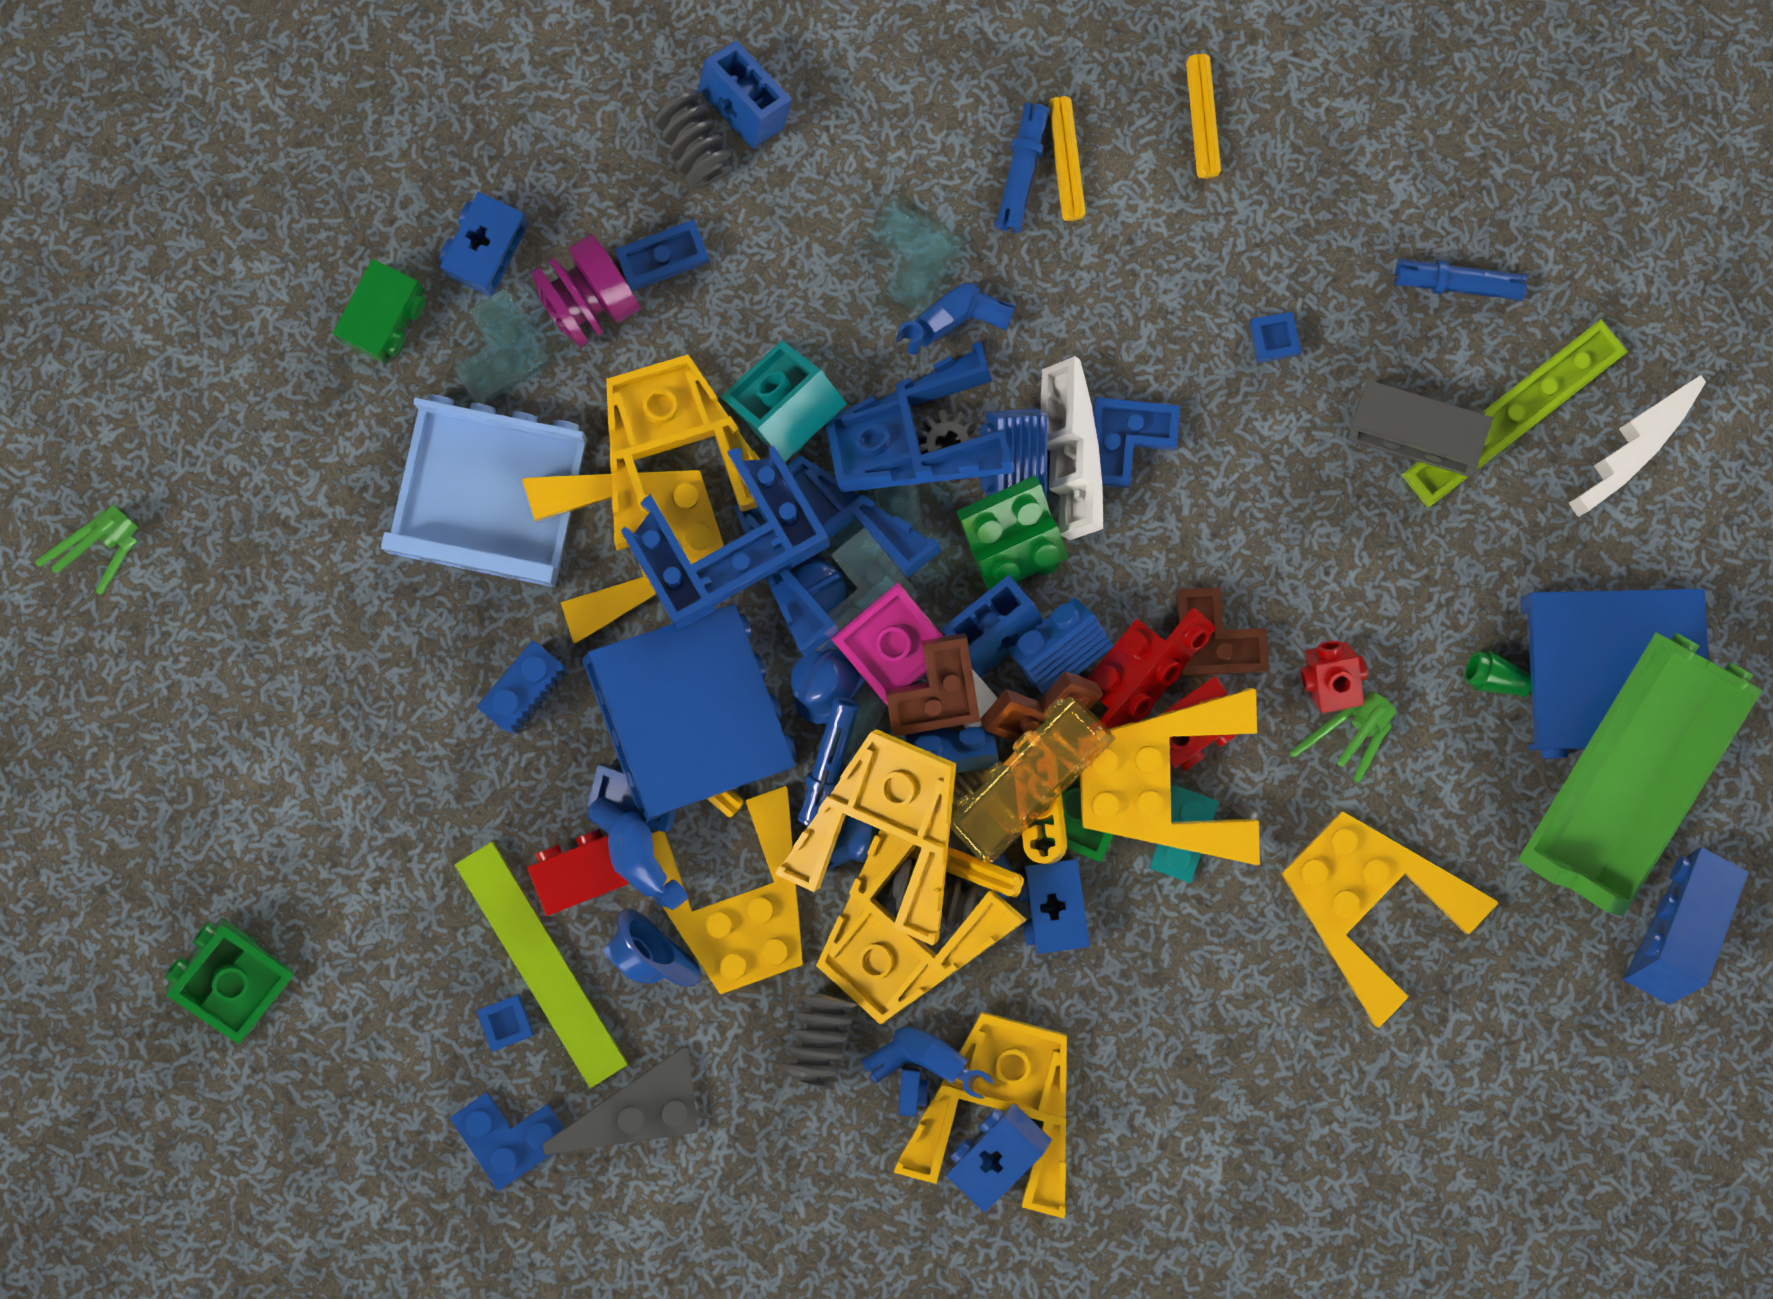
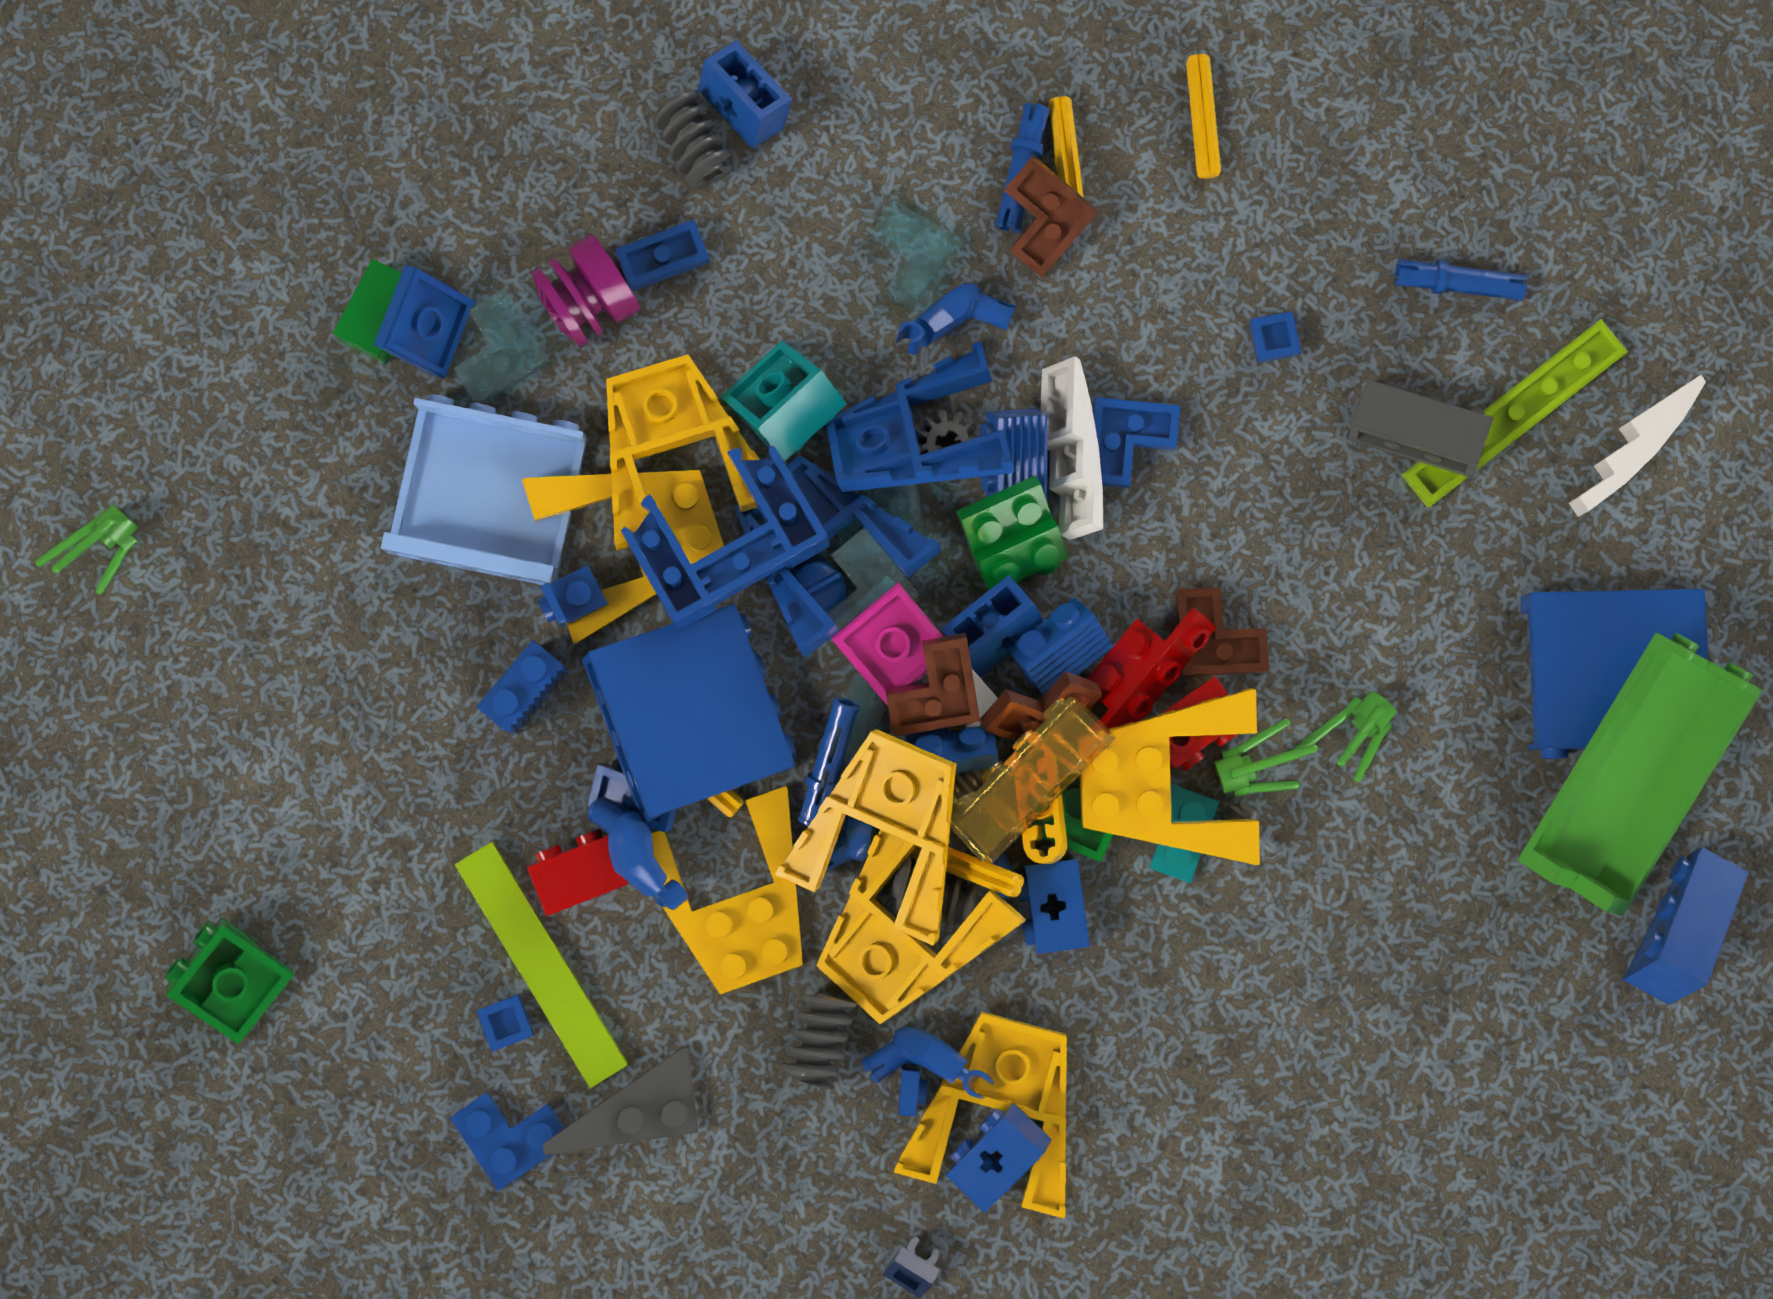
blue brick [439,191,530,298] -> none
blue piece [604,908,702,986] -> none
blue piece [791,639,866,725] -> none
yellow wing [1281,811,1499,1028] -> none
red brick [1300,641,1367,714] -> none
green cone [1464,650,1531,698] -> none
none -> blue plate [374,265,475,379]
none -> blue bracket [537,565,608,628]
none -> dark blue tile [882,1237,940,1298]
none -> copper plate [1004,155,1098,278]
none -> bright green plant [1214,718,1318,797]

